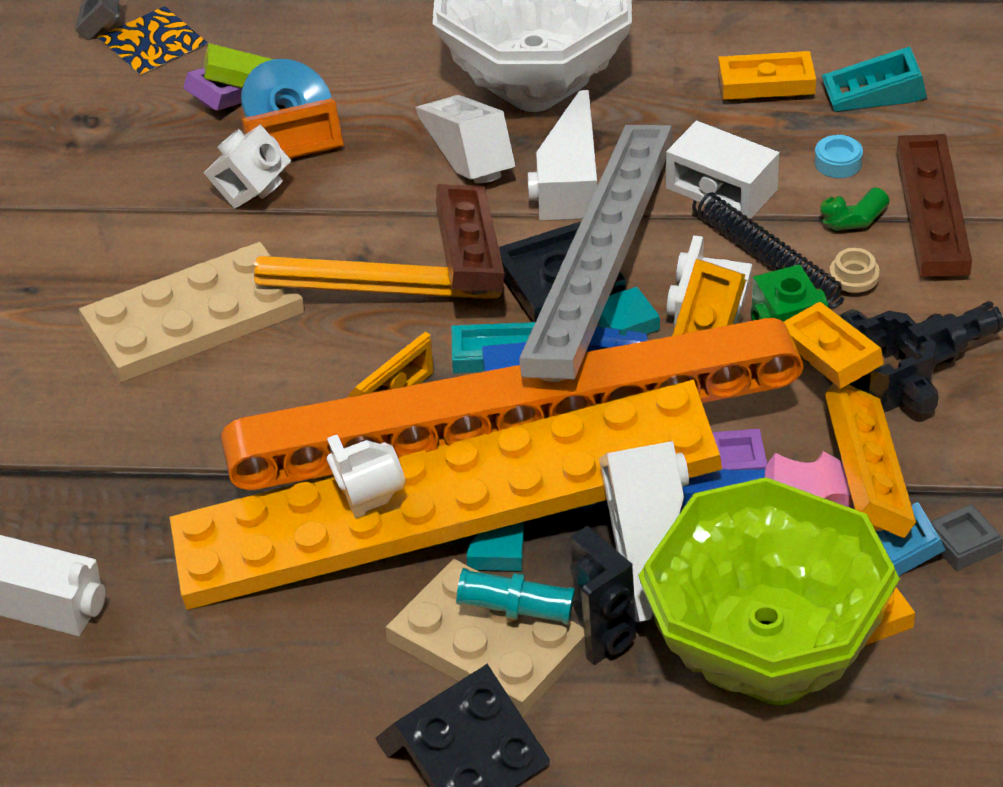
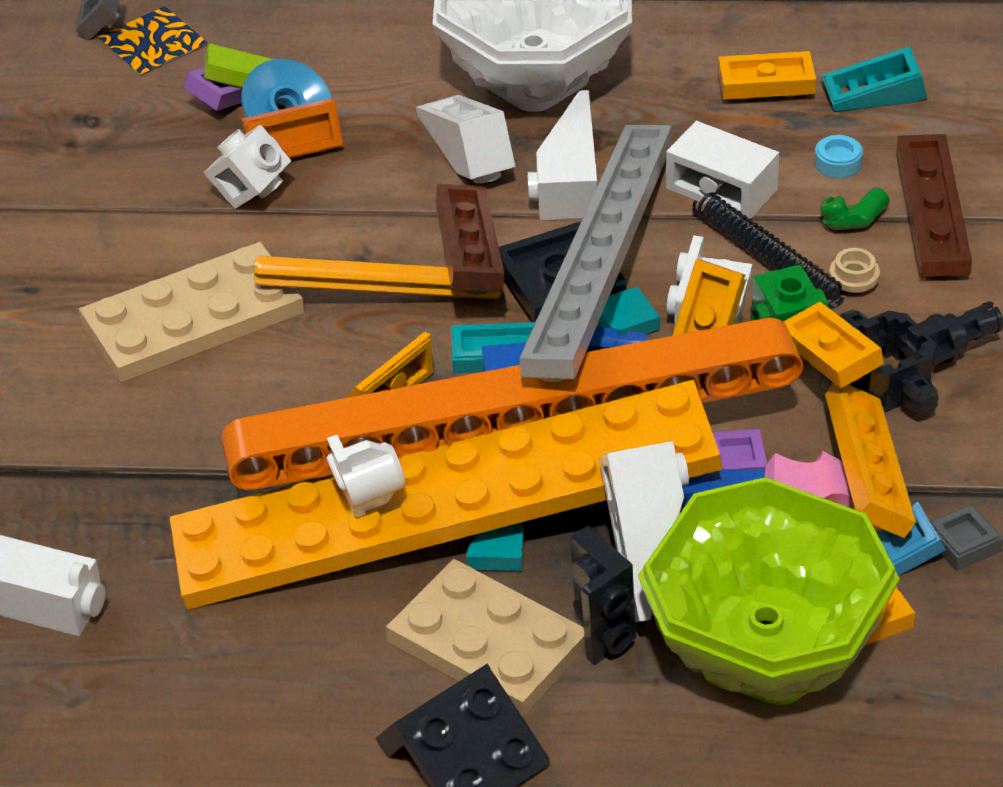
teal pin [456,568,575,625] -> none

